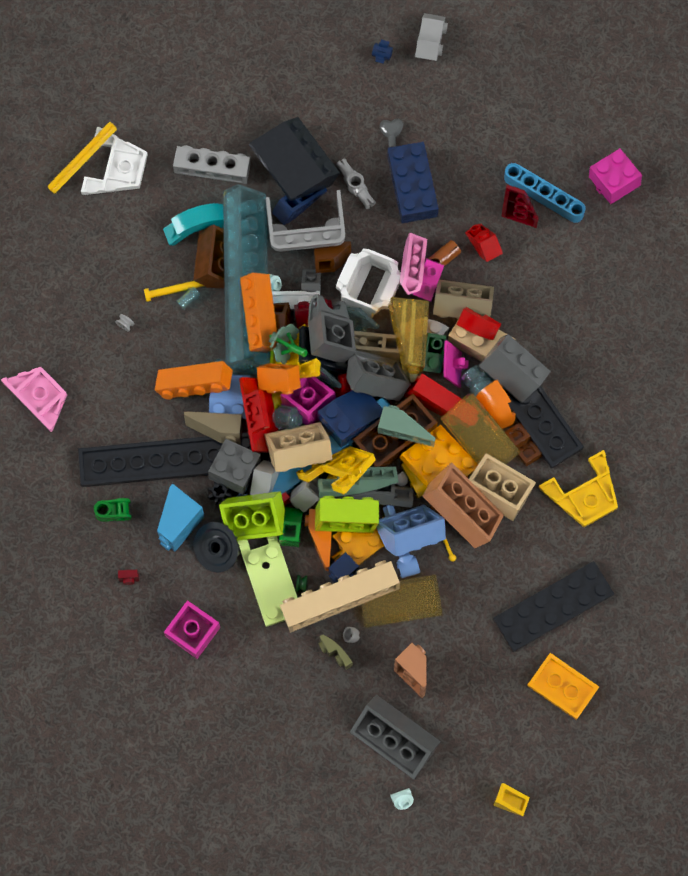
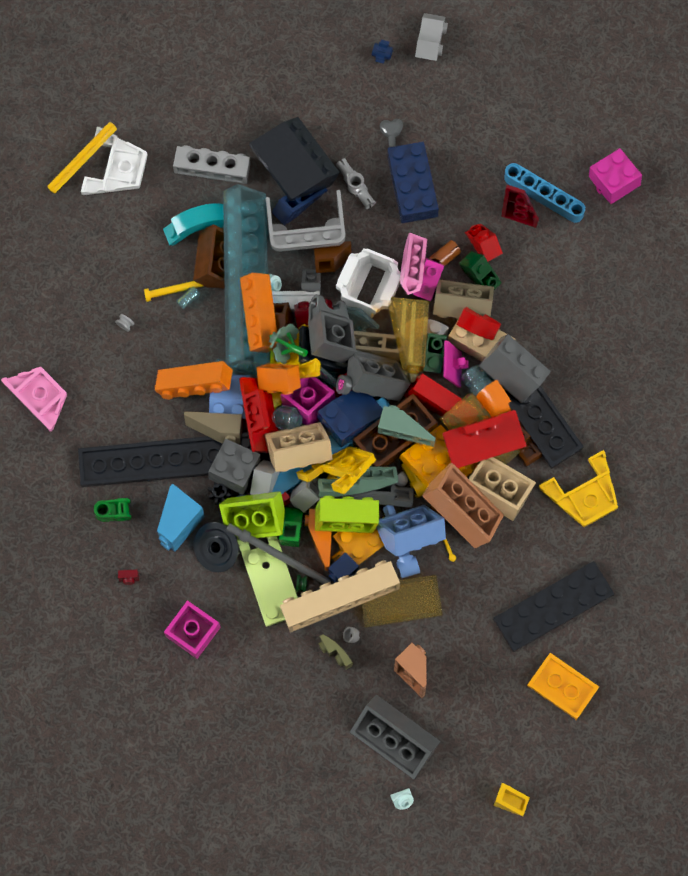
none -> dark grey bar [226,523,331,584]
none -> dark grey tile [336,375,352,395]
none -> red bracket [442,410,526,468]
none -> dark green slope [459,251,502,290]

